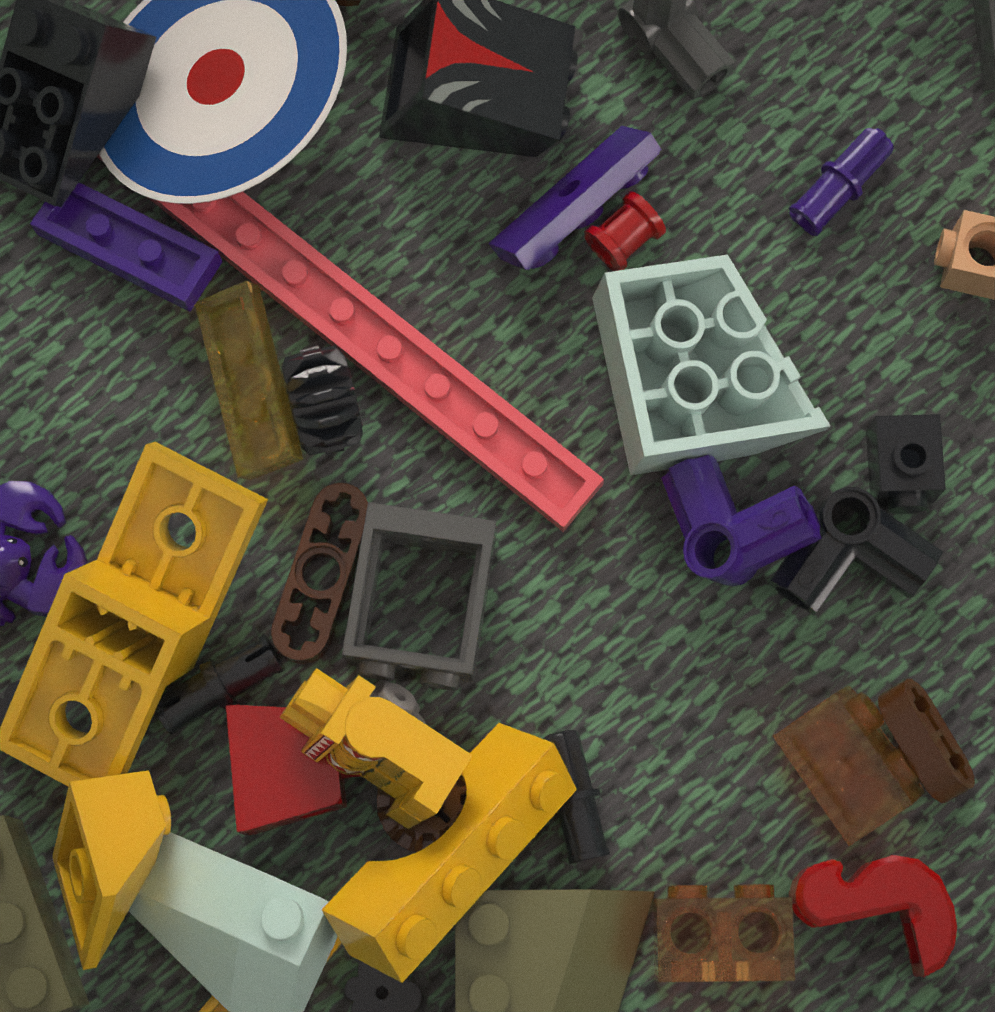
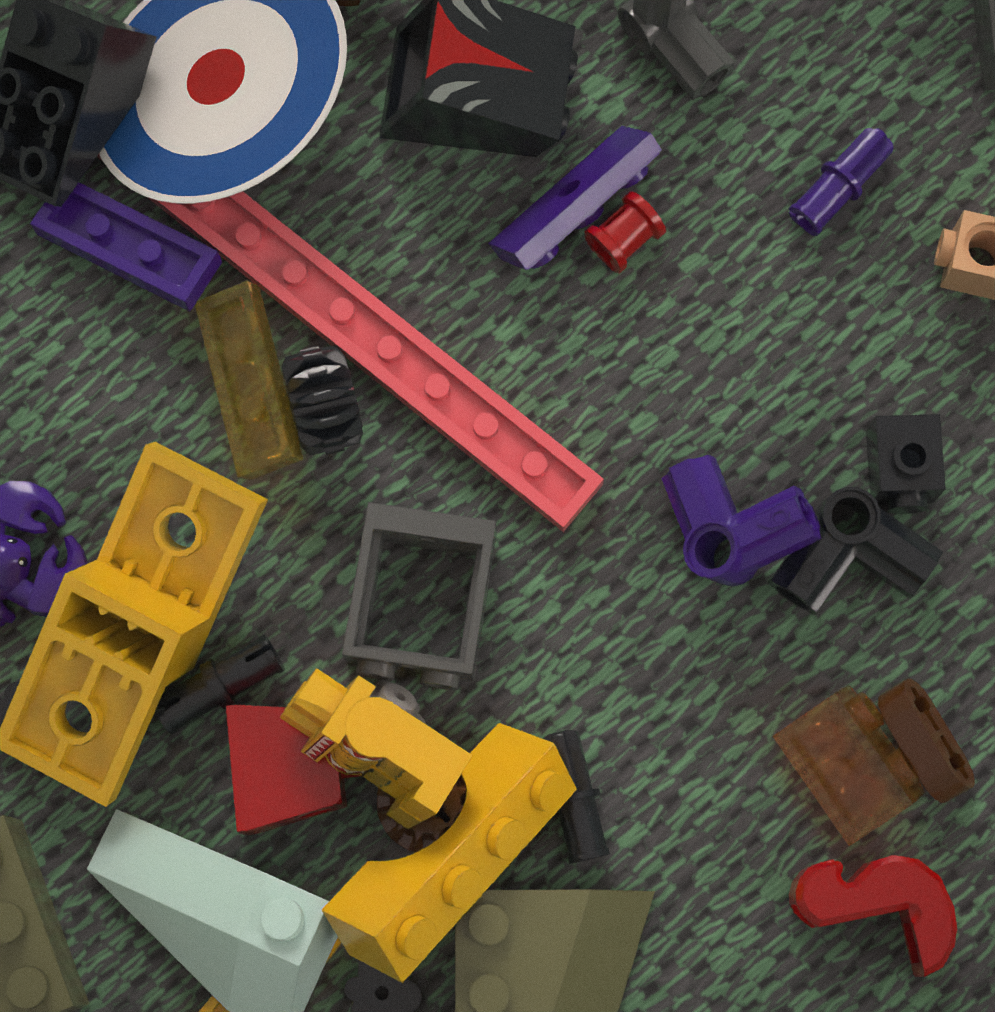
yellow slope [52,770,171,970] -> none
reddish brown beam [271,483,368,664] -> none
light aqua wedge [592,254,831,476] -> none
clear orange brick [653,884,795,982] -> none

